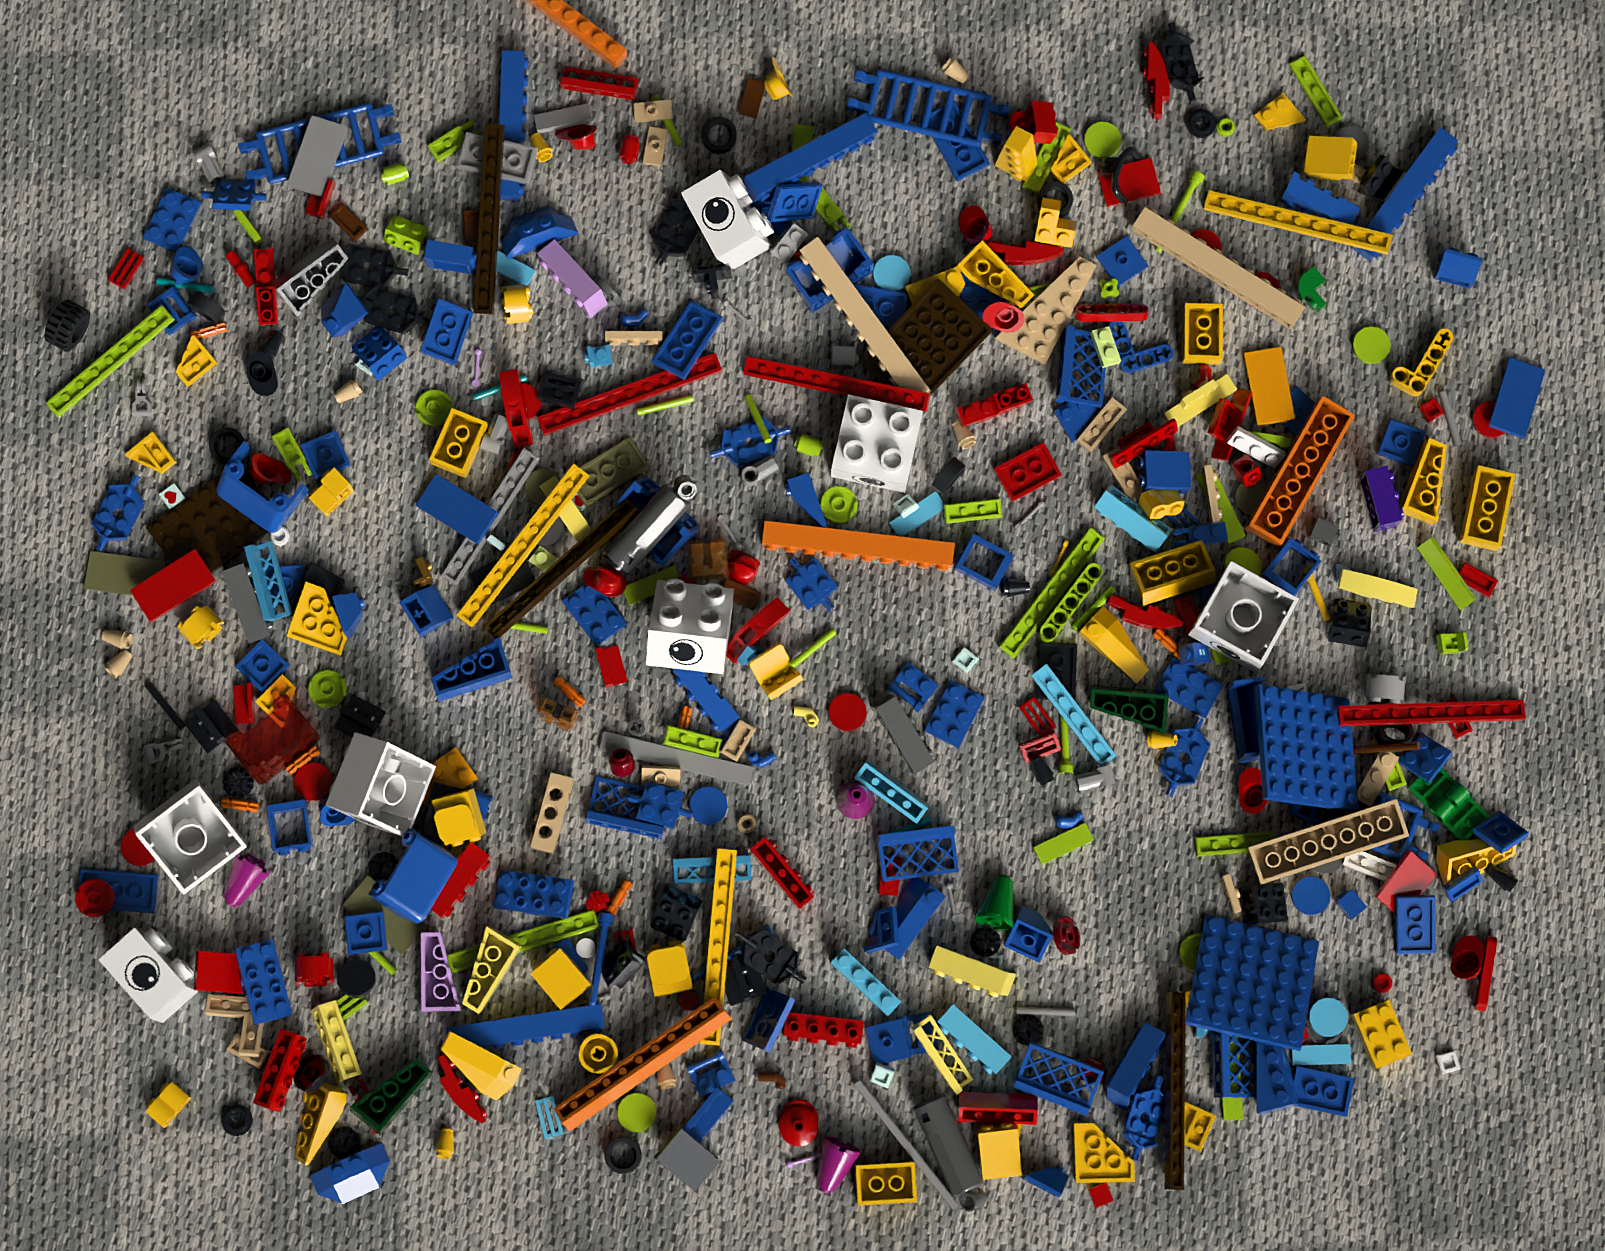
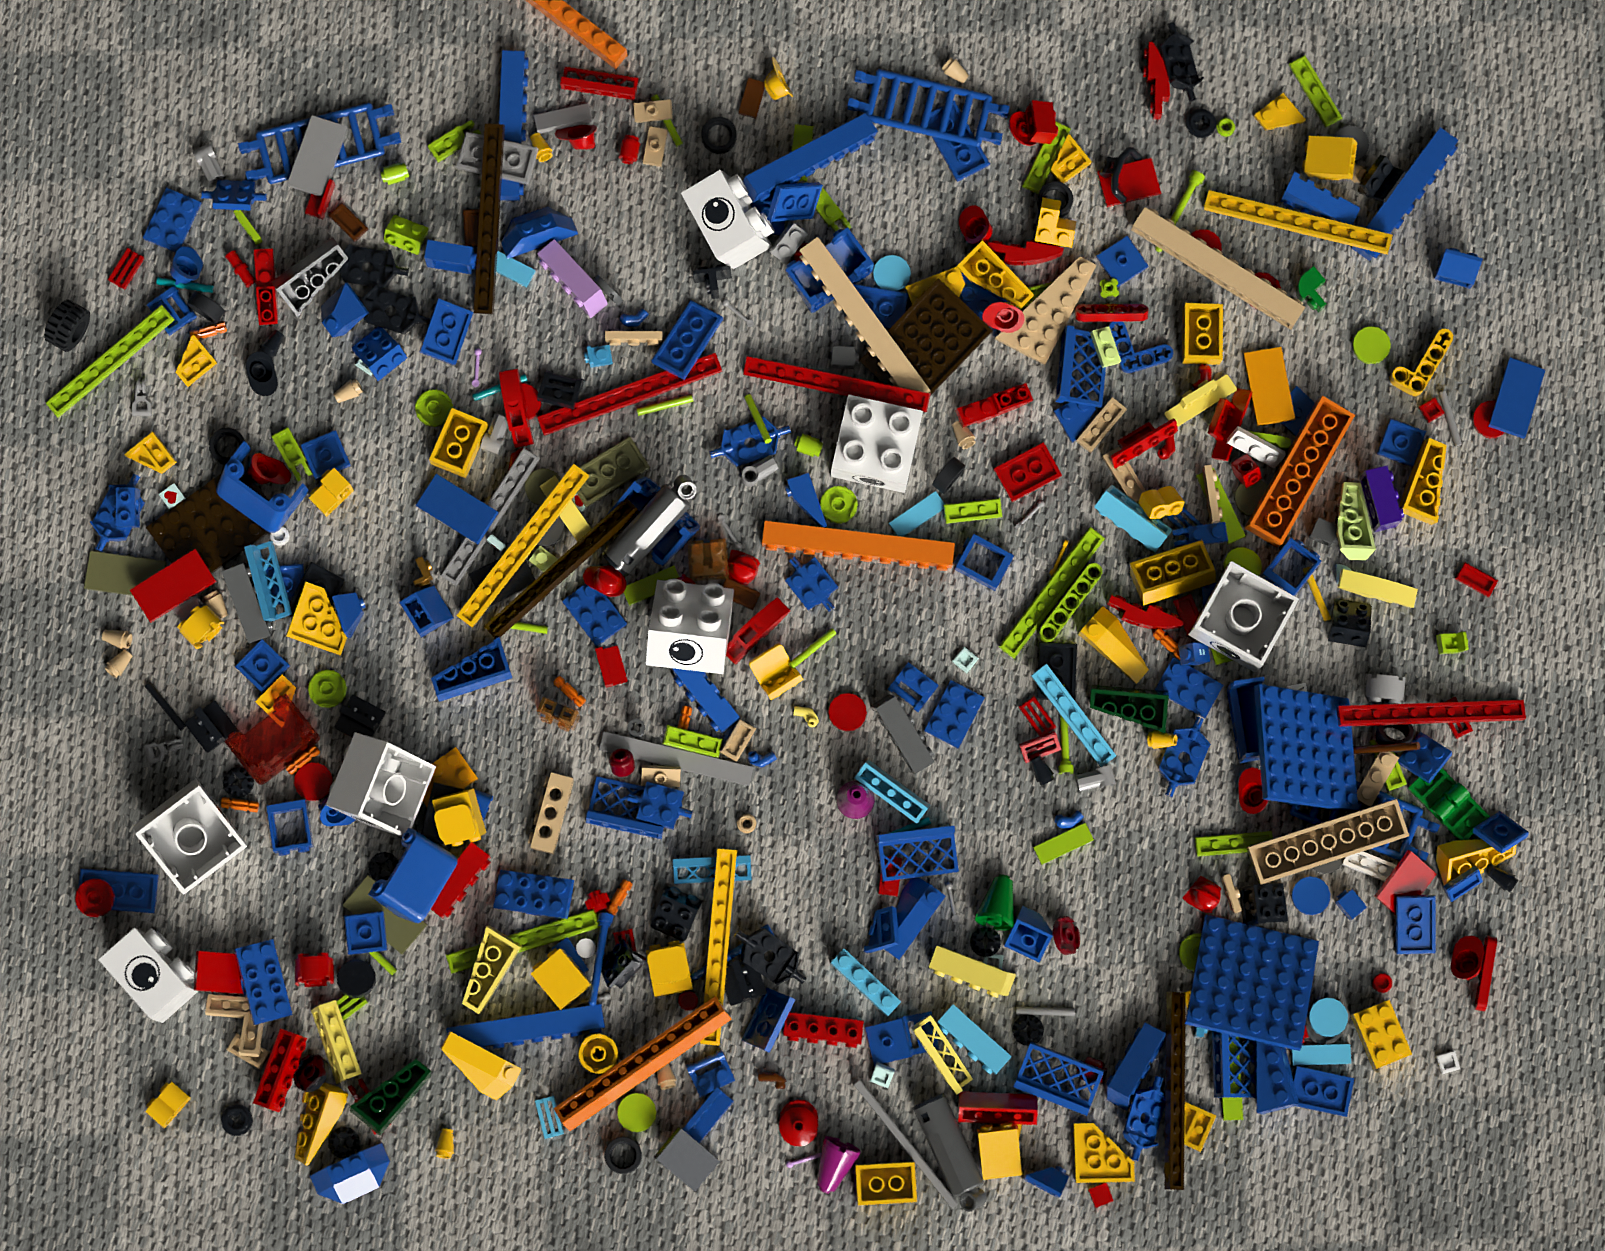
red tile [121,829,155,866] -> none
magenta cone [223,851,272,907] -> none
red panel [234,682,255,725] -> none
lavender wedge [420,932,461,1012] -> none
red slope [438,1054,488,1124] -> none
yellow brick [501,284,533,324] -> none
black plate [651,201,700,266] -> none
blue tile [689,786,728,825] -> none
dark azure bracket [737,645,765,665] -> none
red brick [750,837,815,911] -> none
light aqua tile [893,494,919,518] -> none
yellow wedge [995,126,1038,183] -> none
black cone [1000,579,1030,598] -> none
lime bar [1072,586,1116,632] -> none
lime tile [1084,122,1121,159] -> none
blue panel [1138,450,1192,494] -> none
lime tile [1417,537,1477,611] -> none
yellow brick [1459,465,1516,551] -> none
none -> blue brick [116,487,140,528]
none -> tan cone [204,590,229,619]
none -> red piece [1182,876,1222,913]
none -> yellowish green wedge [1336,482,1376,560]

